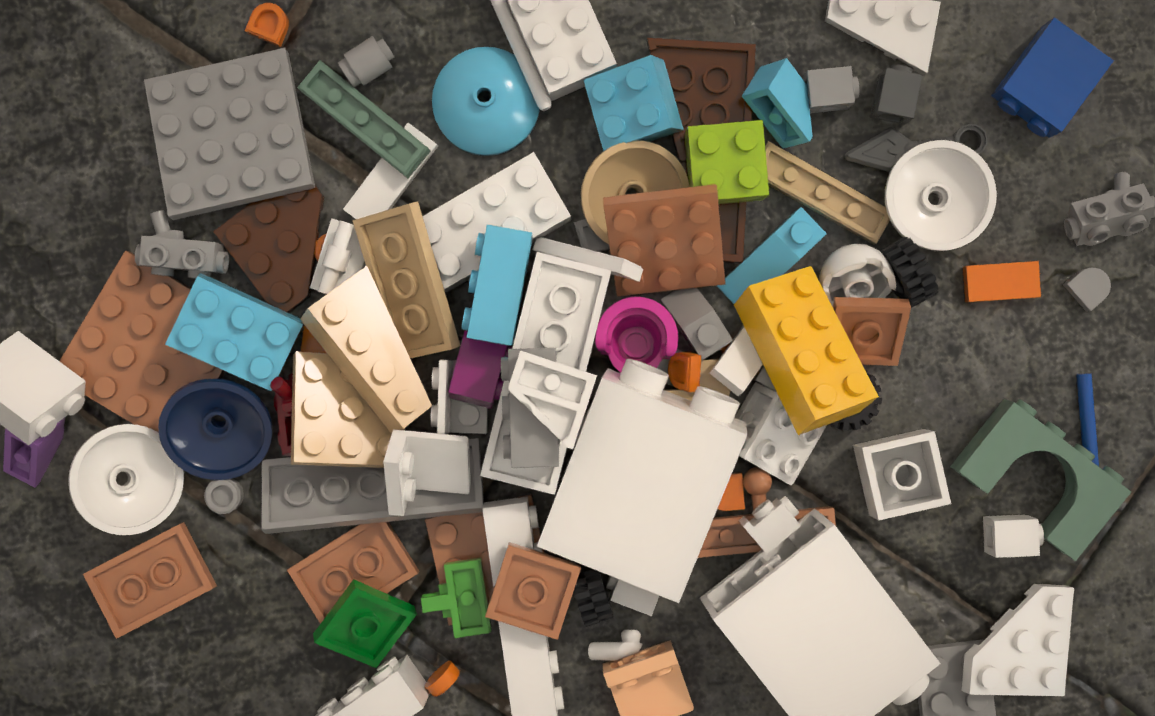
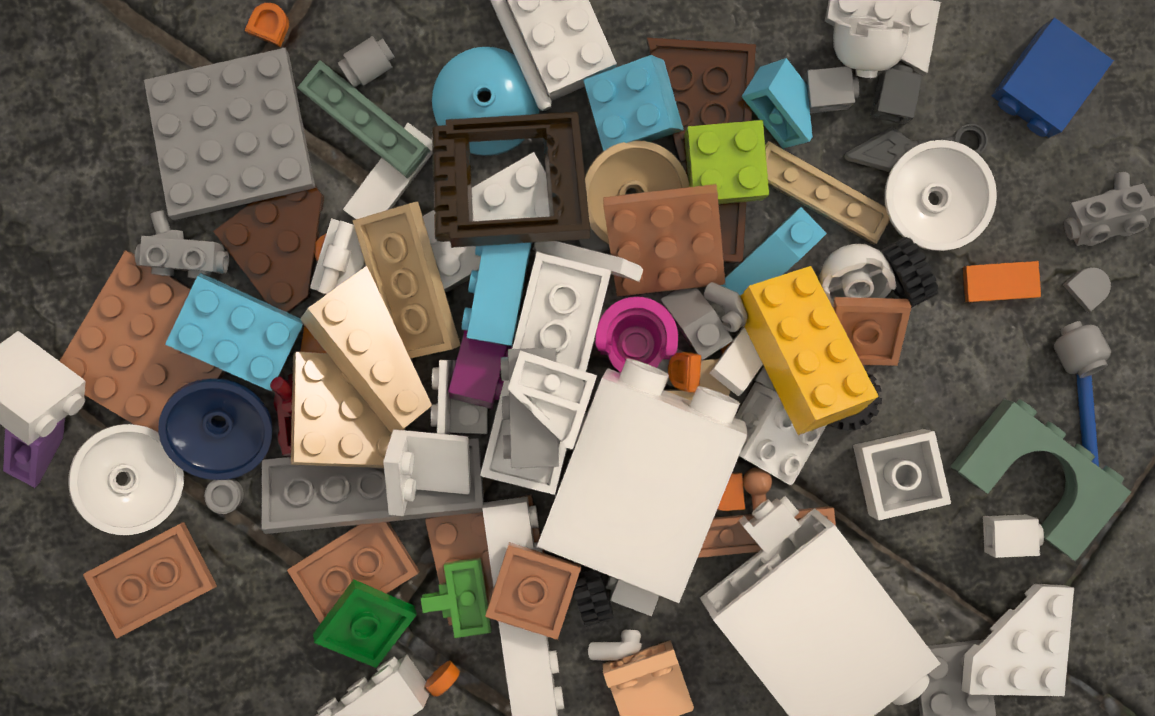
none -> dark brown hinge [432,112,590,248]
none -> light grey arm [704,282,748,332]
none -> white cylinder [833,16,910,78]
none -> light grey head [1054,321,1111,378]

